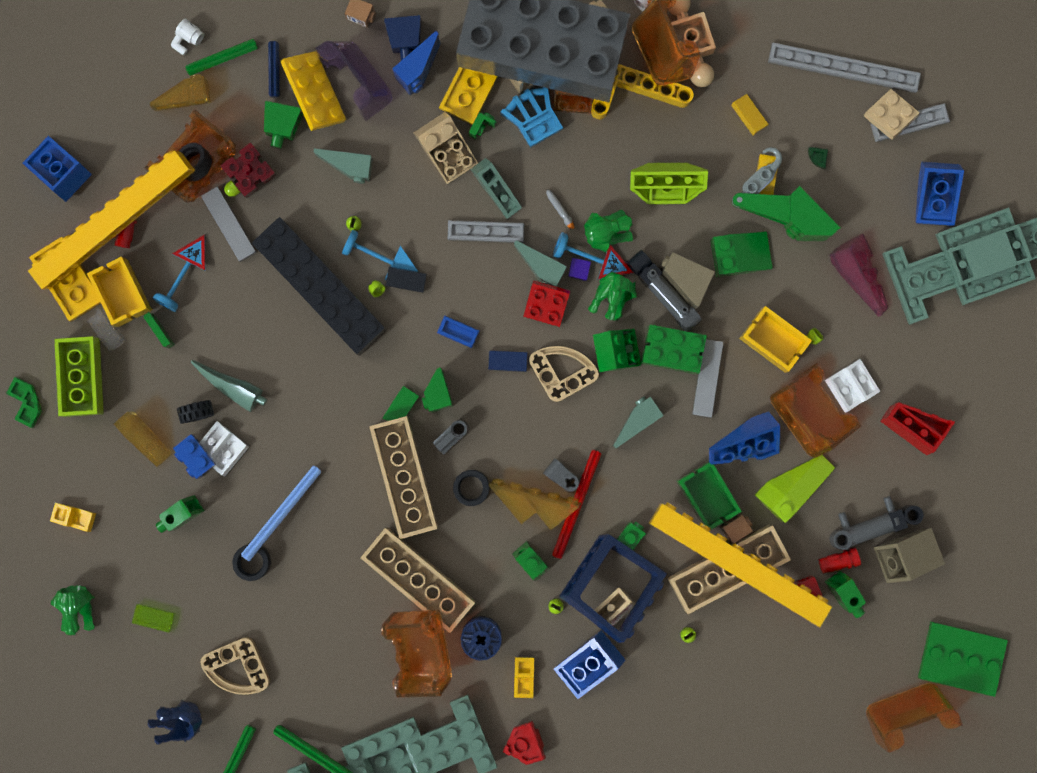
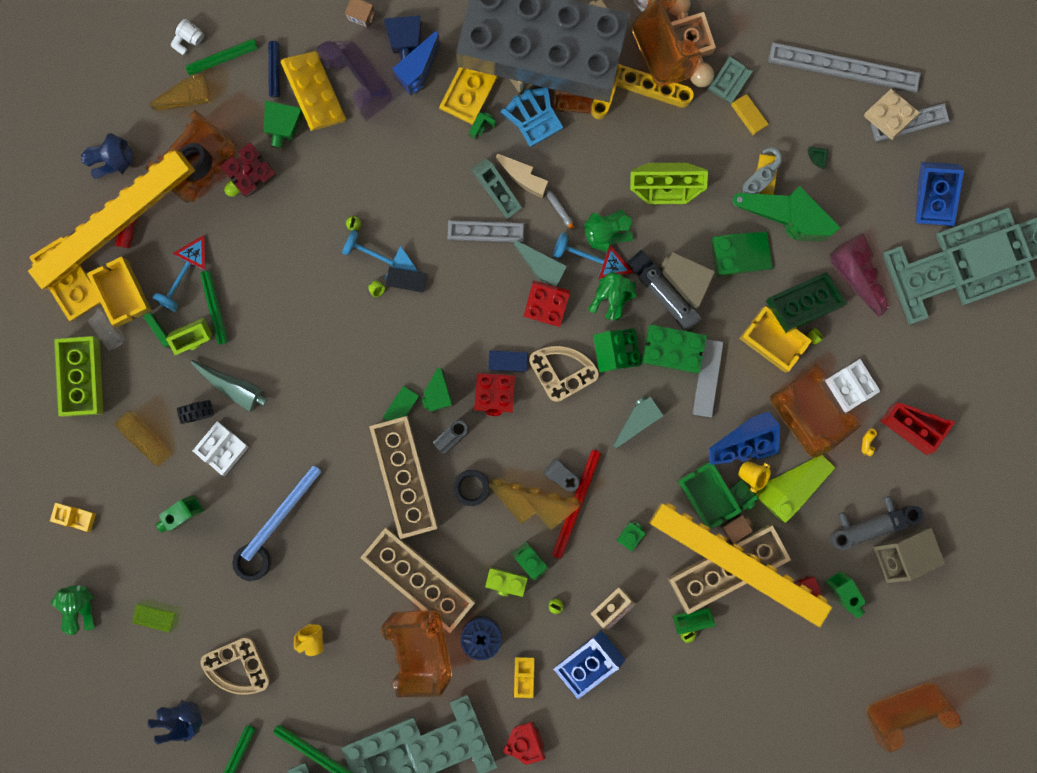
green tile [6,377,42,428] -> none
blue slope [23,136,92,202] -> none
blue bracket [173,434,216,479] -> none
light grey tile [201,187,257,262] -> none
black brick [252,217,387,356] -> none
sand green slope [314,148,373,184] -> none
tan slope [413,112,478,184] -> none
blue tile [437,316,479,348] -> none
dark blue windscreen [559,534,667,643] -> none
dark purple tile [568,258,591,281] -> none
red axle [818,547,861,574] -> none
green plate [918,621,1008,697] -> none
none -> dark blue piece [81,133,134,179]
none -> lime brick [166,317,213,355]
none -> green axle [200,271,228,345]
none -> yellow piece [293,624,324,656]
none -> red plate [474,373,515,416]
none -> lime brick [485,567,528,597]
none -> tan slope [496,154,548,199]
none -> green tile [672,607,715,635]
none -> sand green plate [708,57,753,104]
none -> green bracket [729,479,758,510]
none -> yellow piece [739,461,771,493]
none -> dark green plate [766,272,847,333]
none -> yellow arm [861,428,877,456]

